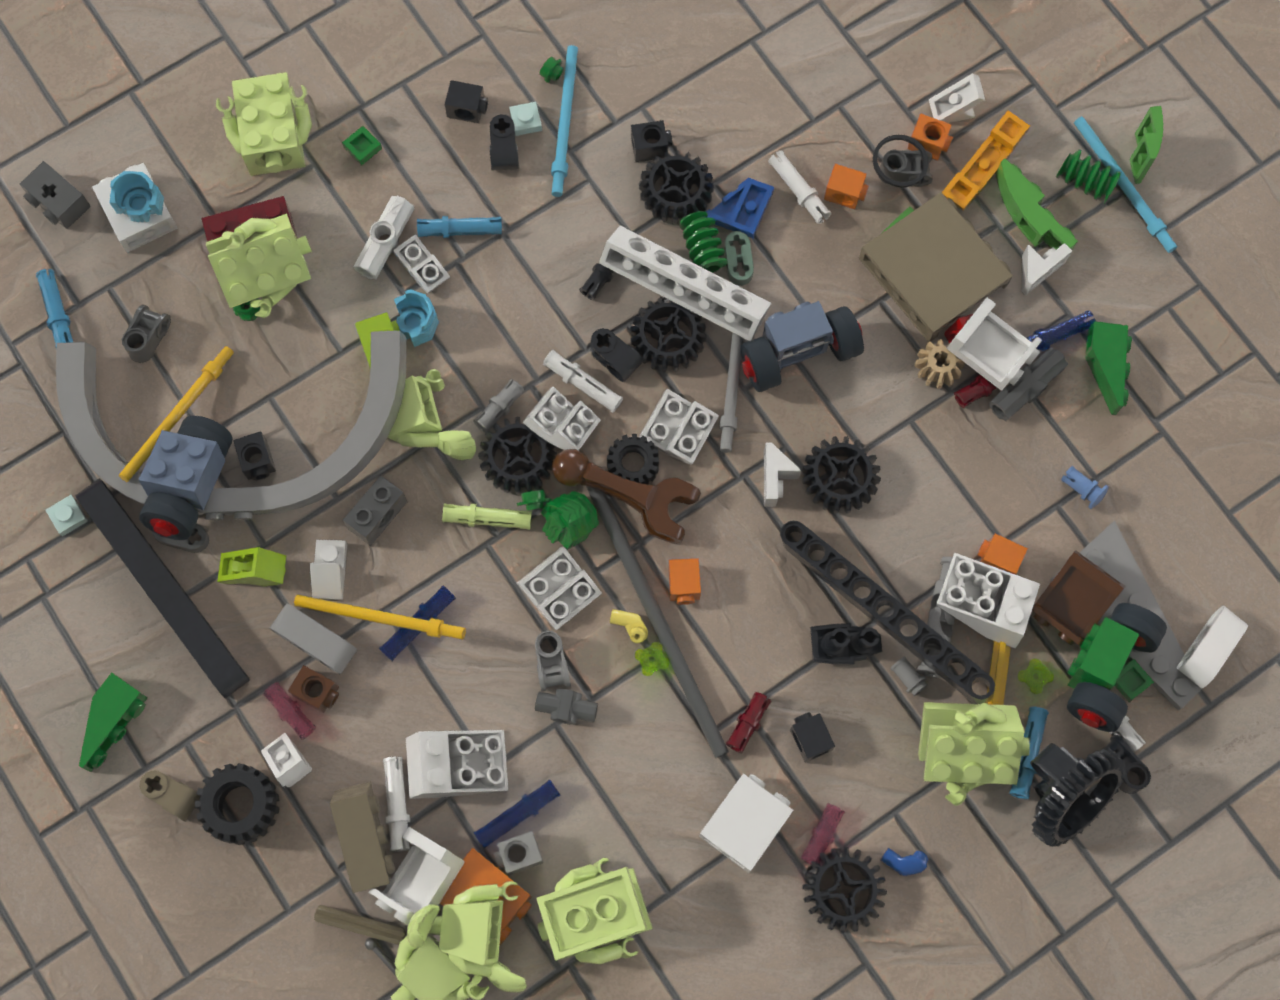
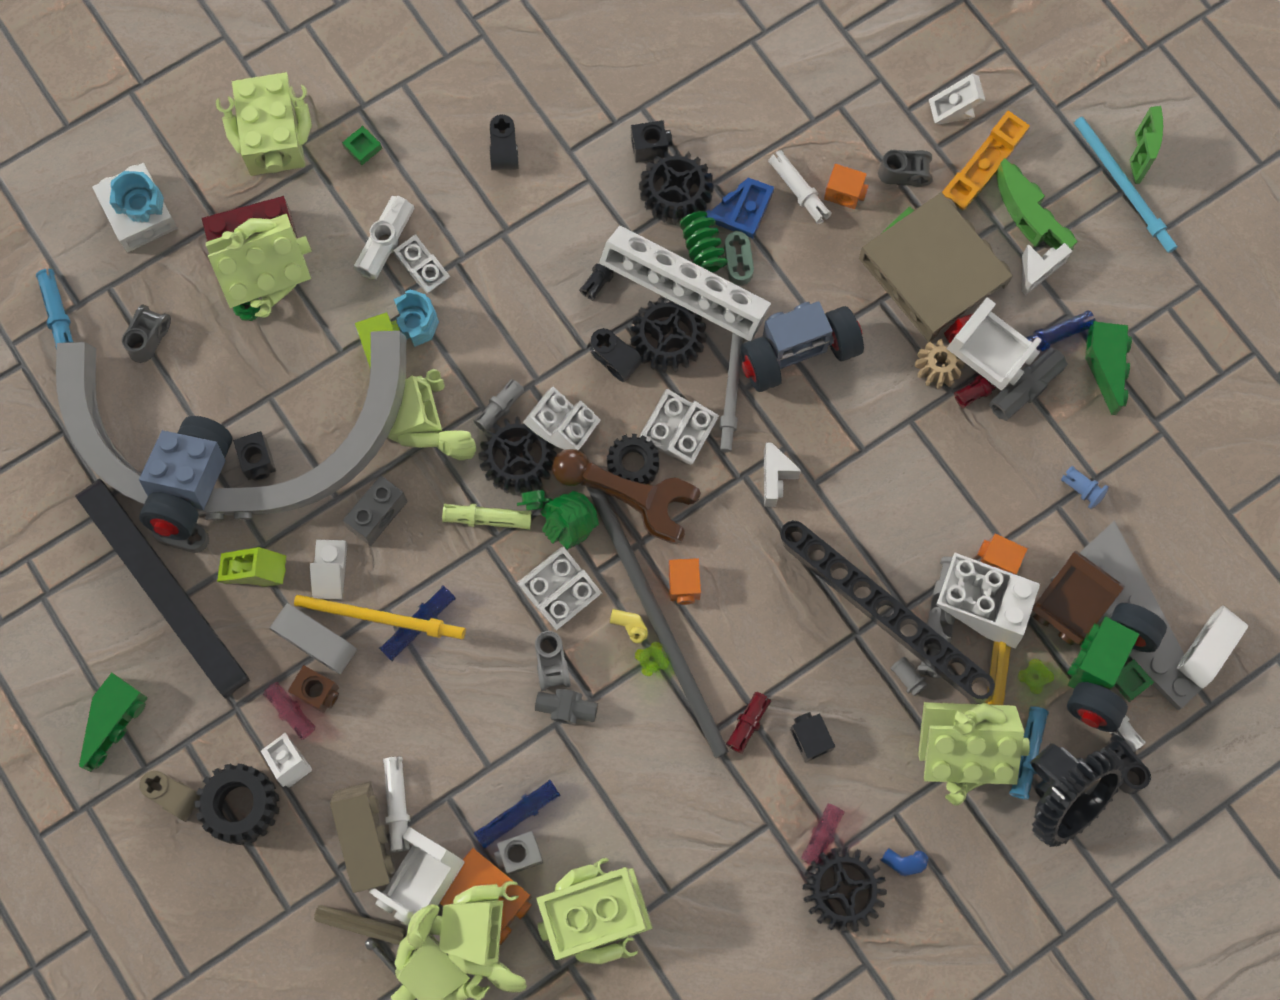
dark grey brick [19,161,91,229] -> none
light aqua plate [45,495,88,537] -> none
yellow bar [119,346,234,482] -> none
white slope [406,730,508,799] -> none
dark azure pin [417,216,502,238] -> none
black brick [444,80,488,124] -> none
light aqua plate [509,102,542,136] -> none
green plate [539,56,564,83] -> none
white pin [543,350,623,413] -> none
medium azure bar [551,45,578,197] -> none
white panel [699,774,793,873] -> none
black gear [802,436,881,514] -> none
black connector [810,623,882,665] -> none
black piece [873,135,929,188] -> none
orange brick [907,114,953,161] -> none
green piece [1056,149,1121,204] -> none

